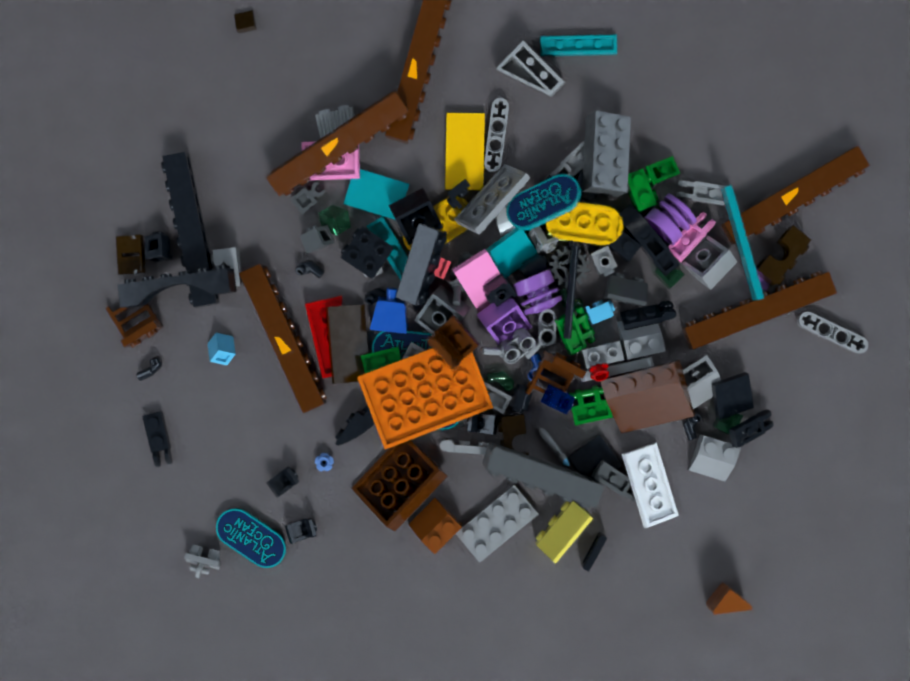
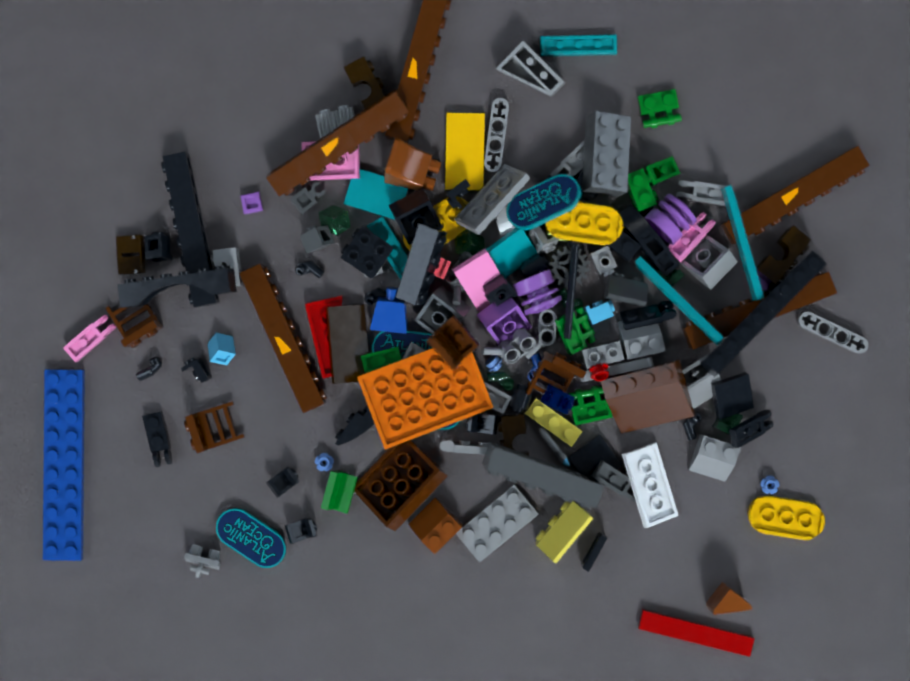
dark brown slope [234,10,257,33] -> none
none -> blue plate [43,369,85,561]
none -> bright pink hinge [63,314,116,362]
none -> black bracket [181,357,212,383]
none -> reddish brown plate [184,401,245,453]
none -> medium lavender tile [240,192,264,214]
none -> green panel [321,470,358,514]
none -> dark brown arch [344,56,387,109]
none -> dark orange hips [385,137,441,191]
none -> clear green panel [454,229,485,256]
none -> medium blue plate [485,355,502,372]
none -> light yellow plate [525,398,583,447]
none -> teal tile [635,256,724,345]
none -> green plate [637,89,682,129]
none -> red tile [638,609,755,657]
none -> black brick [701,250,827,378]
none -> yellow tile [748,495,825,540]
none -> medium blue plate [760,475,779,494]

